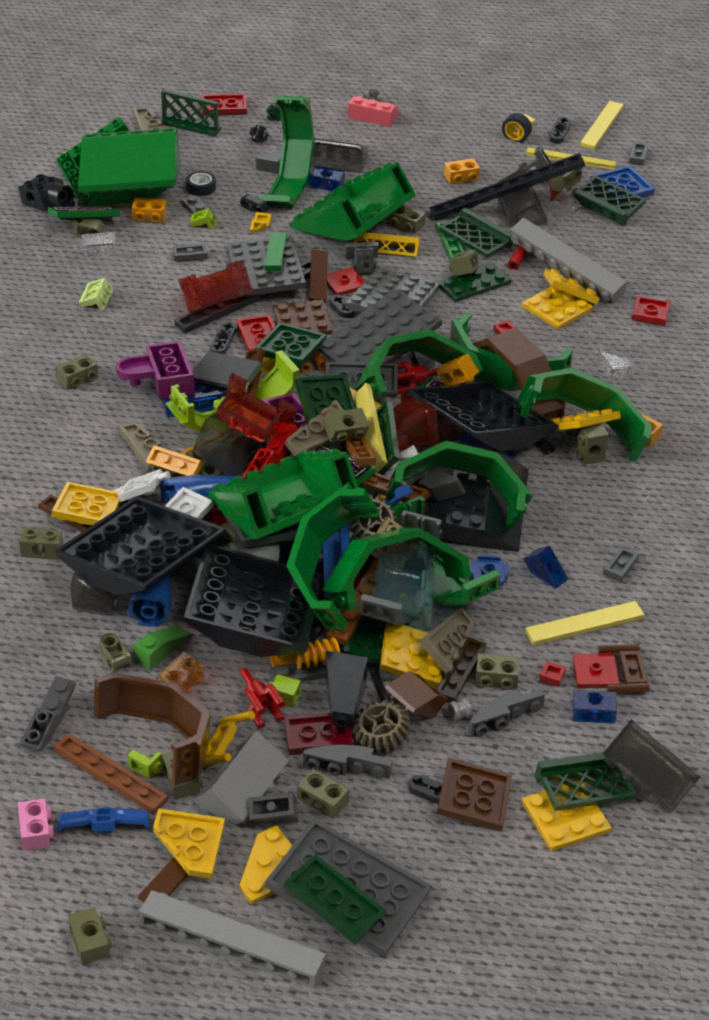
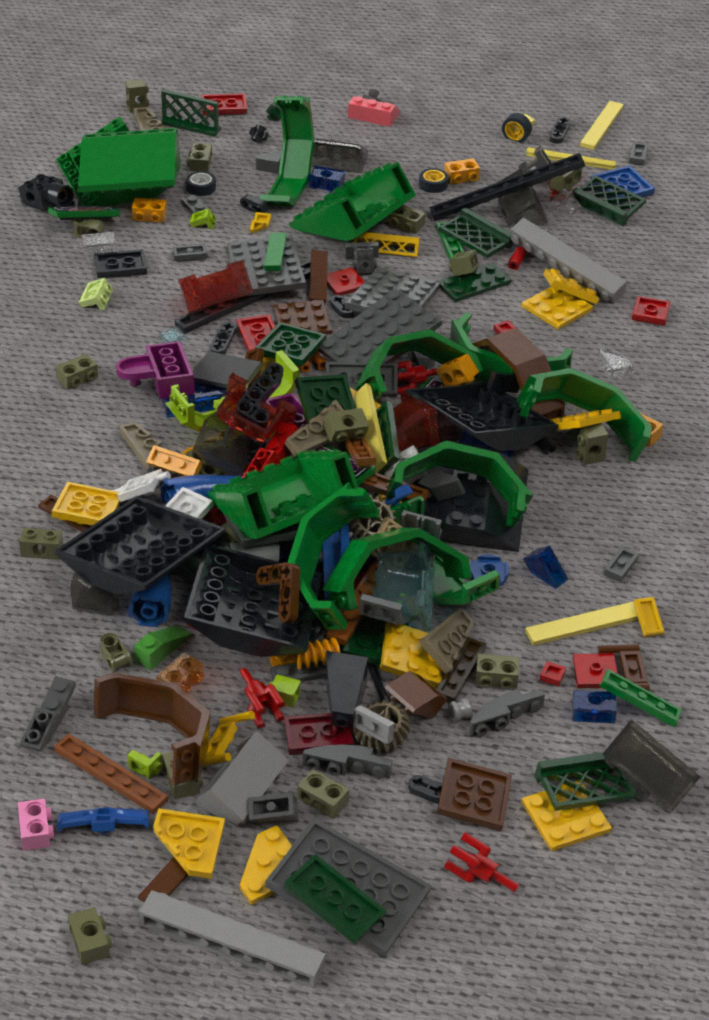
none -> black plate [94,249,147,278]
none -> olive brick [125,79,149,113]
none -> clear light blue tile [160,327,184,343]
none -> olive brick [187,143,212,172]
none -> black beam [235,363,284,433]
none -> reddish brown beam [256,562,300,624]
none -> light grey plate [353,705,394,744]
none -> black wheel [419,168,449,193]
none -> red plant [444,832,519,892]
none -> black plate [487,371,520,393]
none -> green tile [600,669,682,727]
none -> yellow tile [633,597,665,637]

